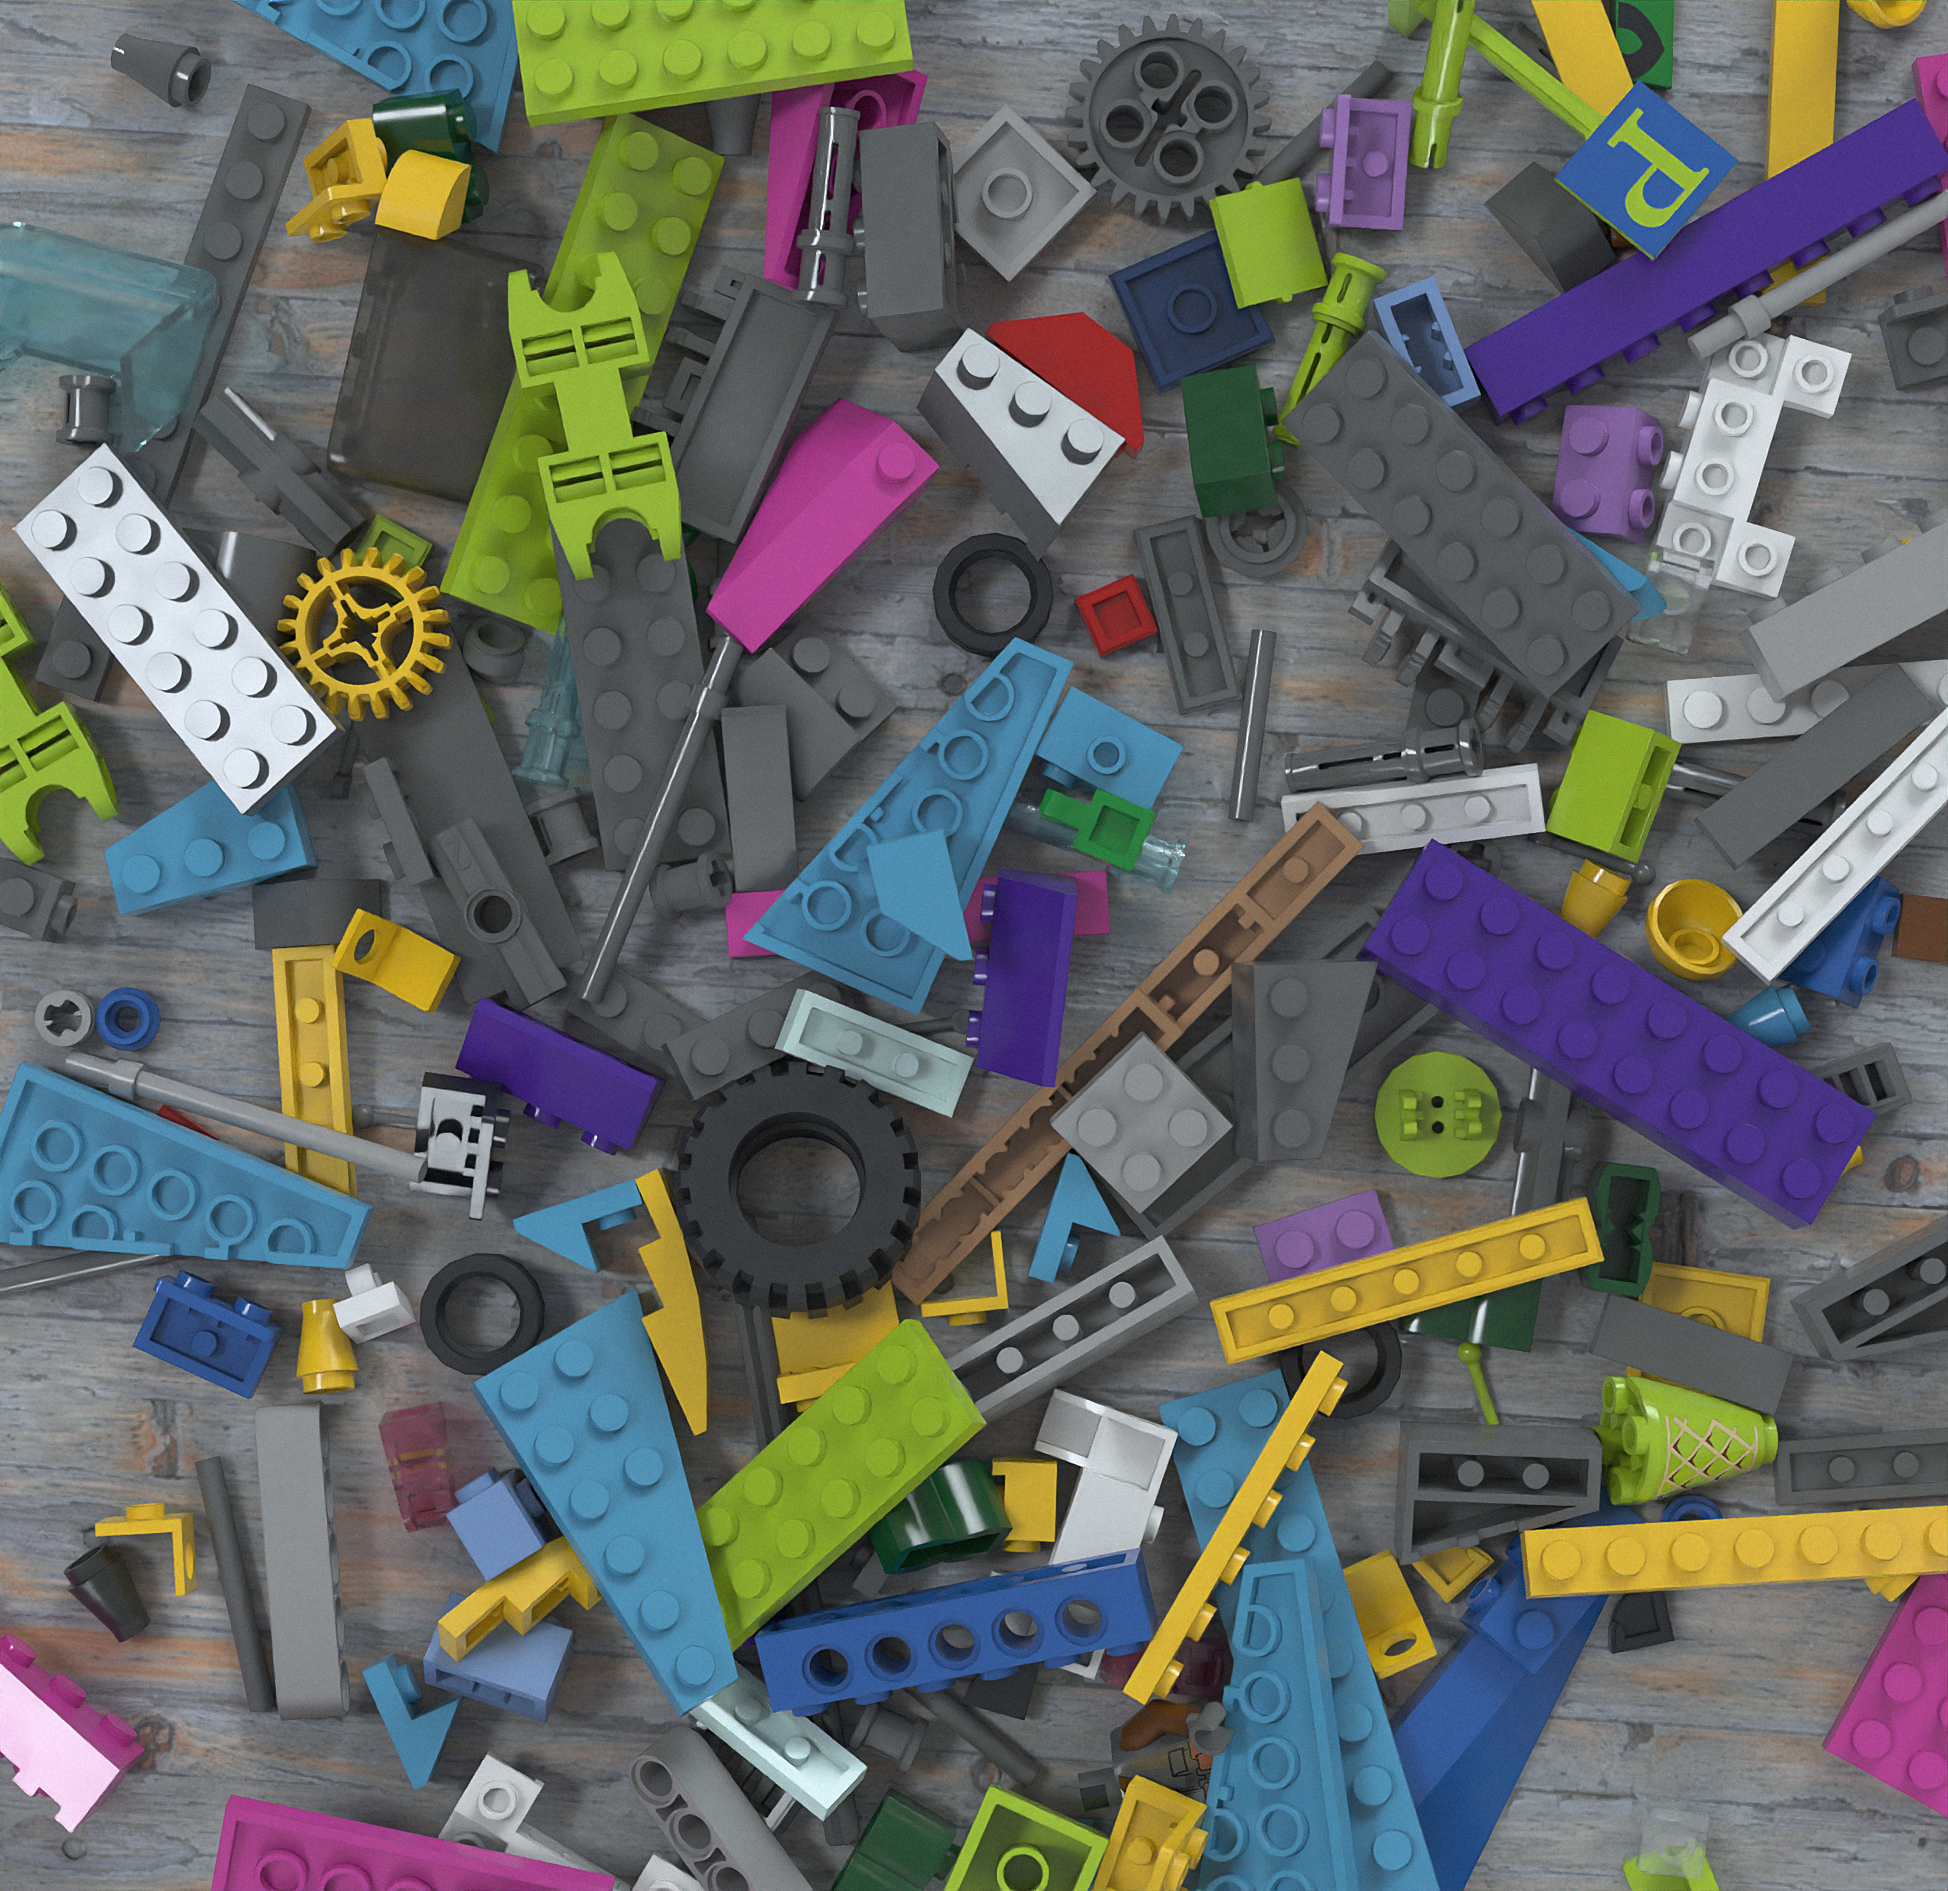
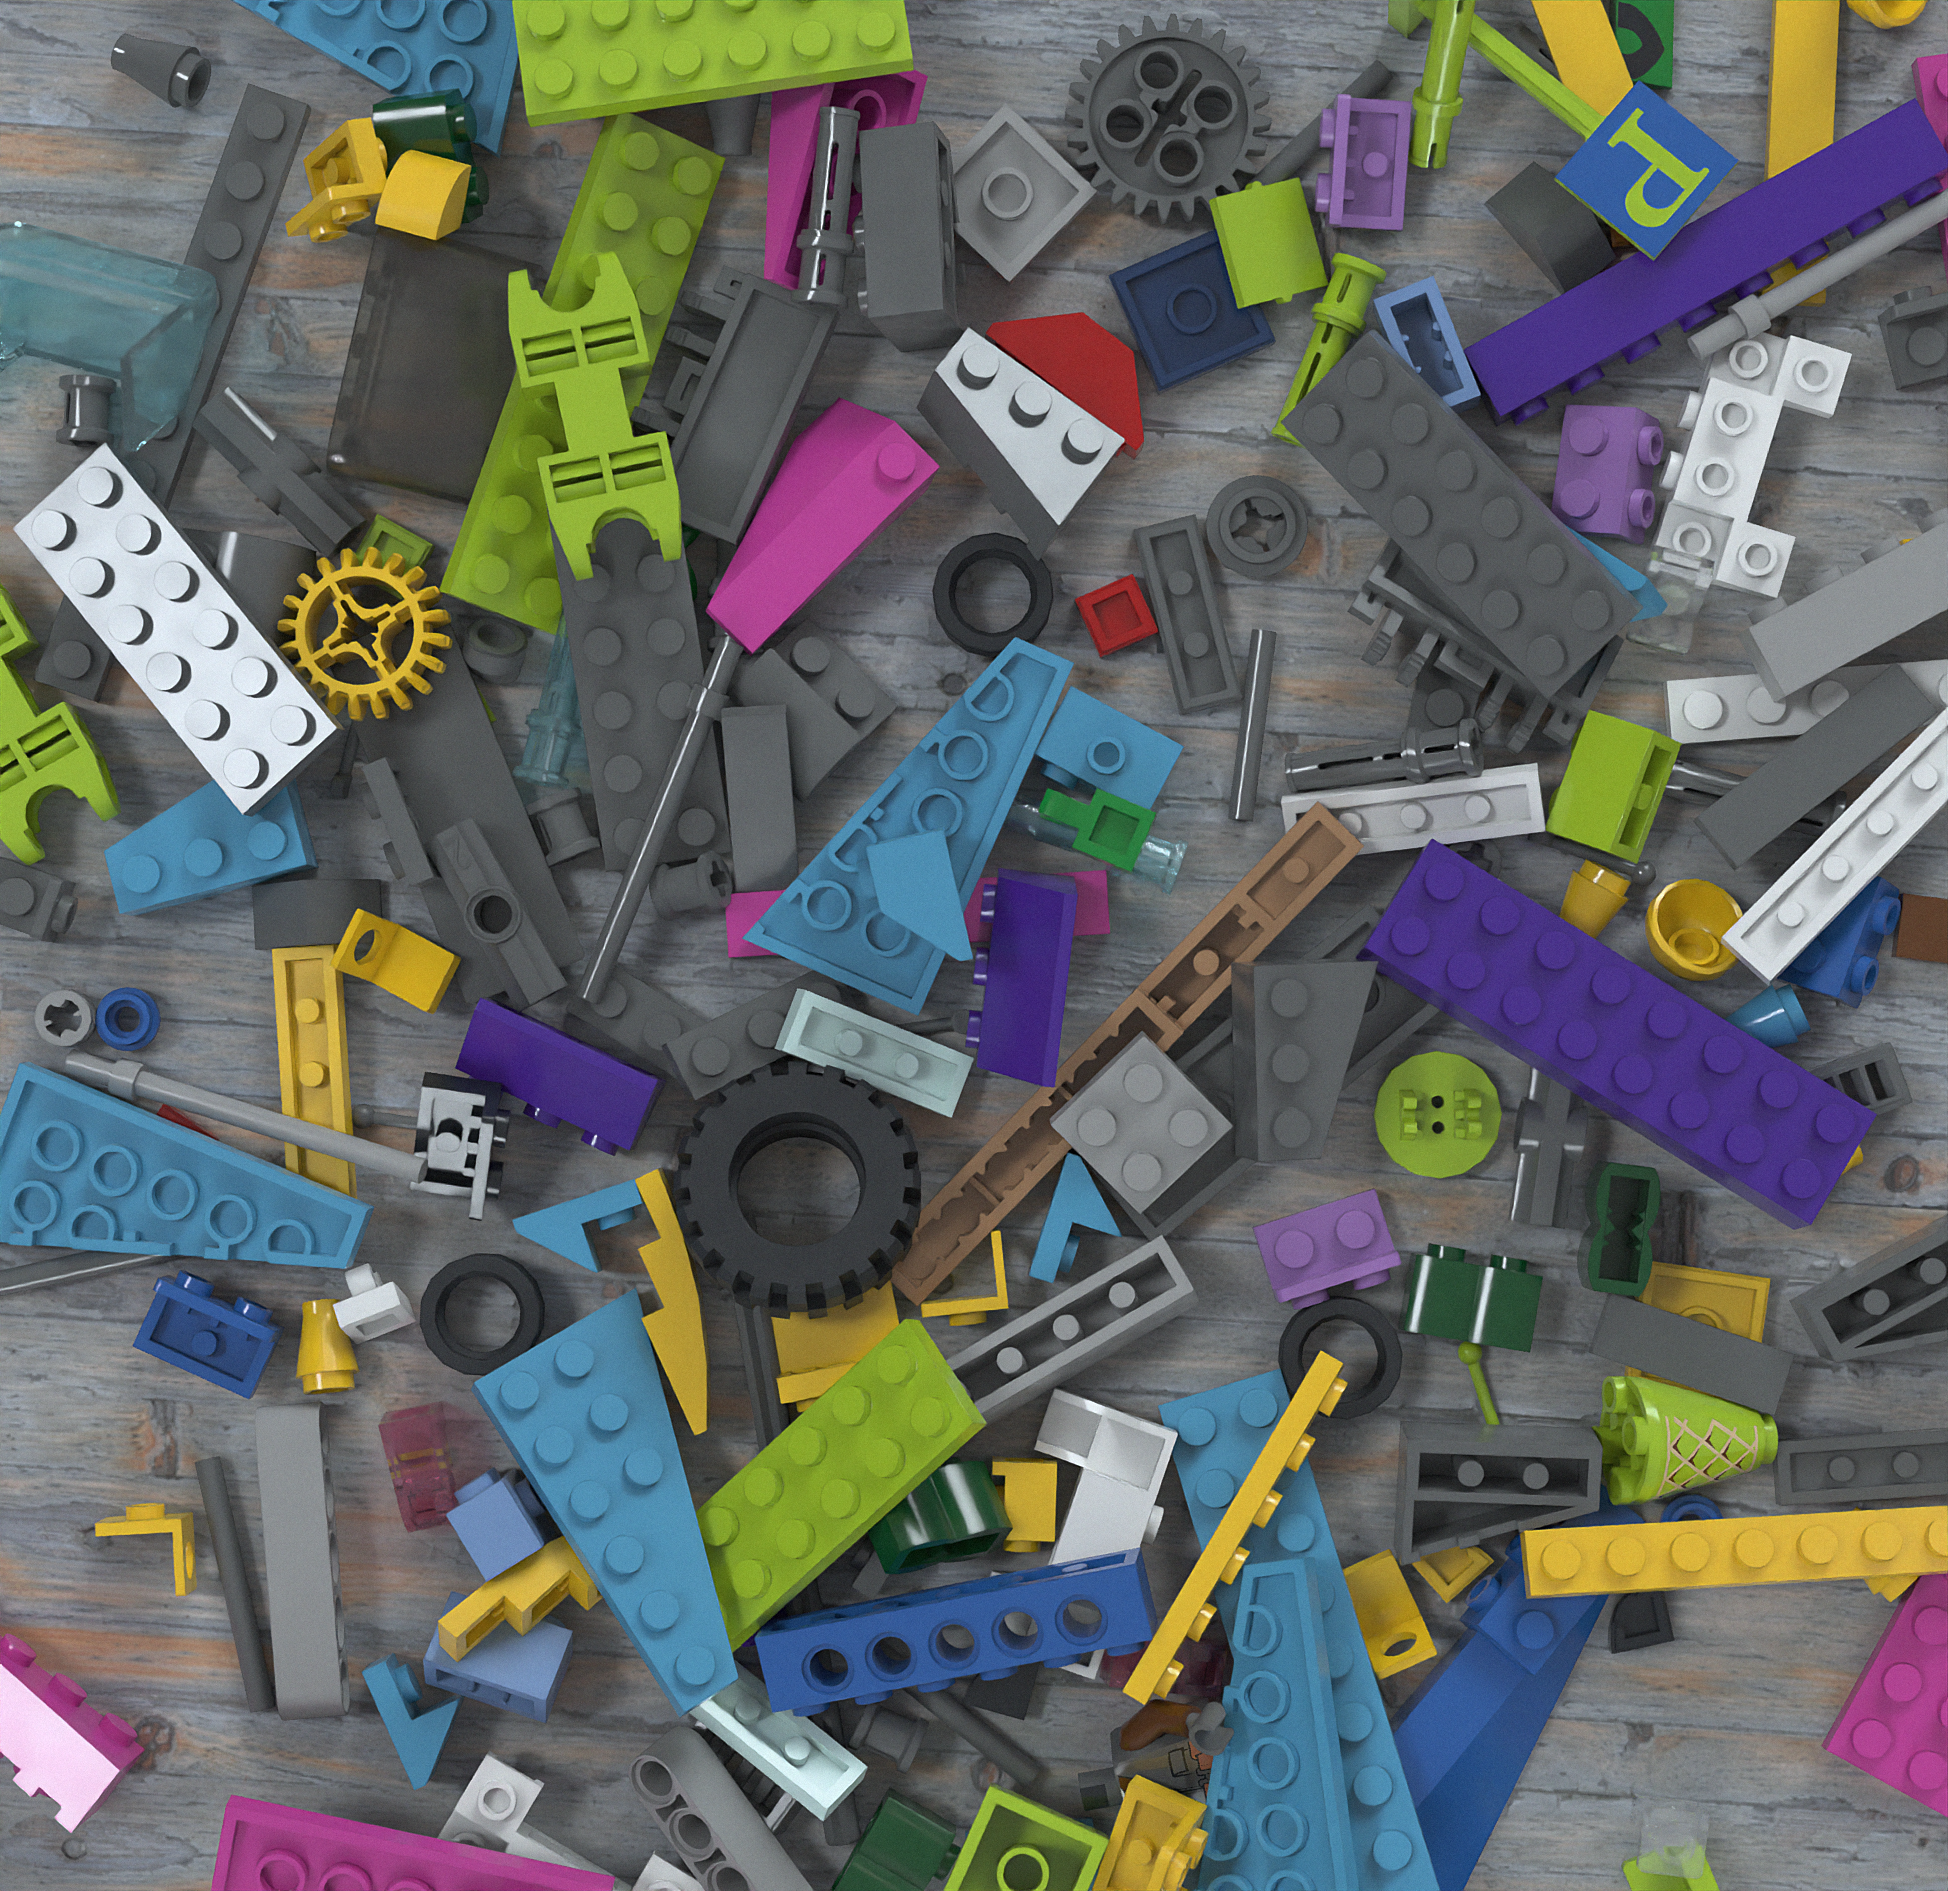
pearl dark grey cone [63,1543,151,1643] -> none
dark green brick [1180,364,1287,518] -> none
yellow tile [1210,1196,1604,1365] -> none

